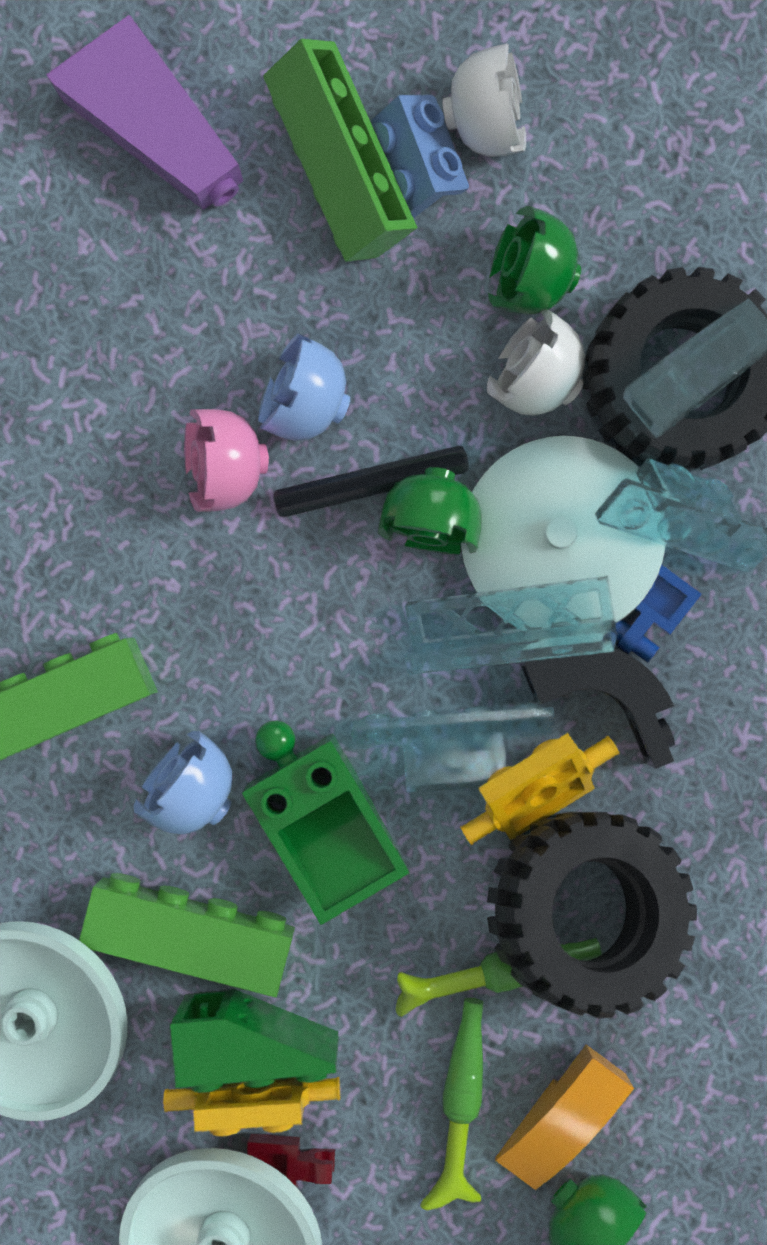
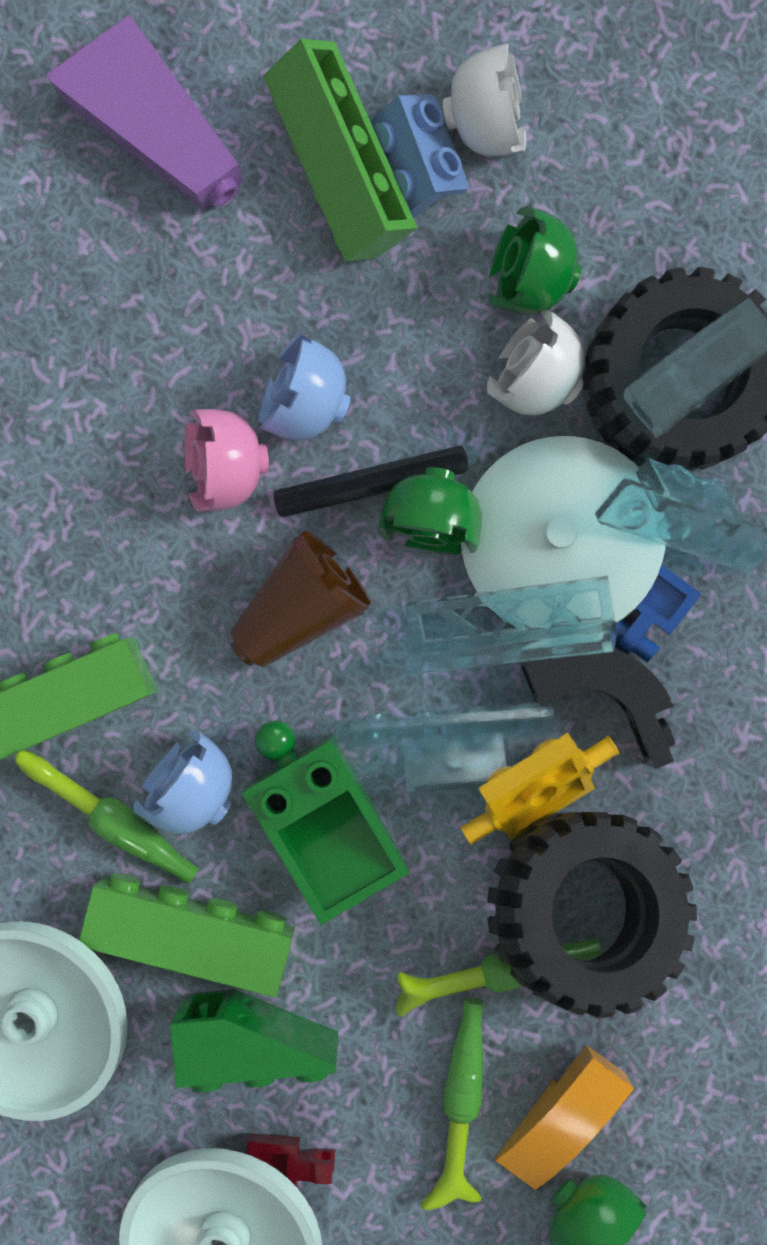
yellow plate [163,1077,341,1136] -> none
none -> bright green piece [14,750,199,884]
none -> reddish brown cone [231,531,371,667]

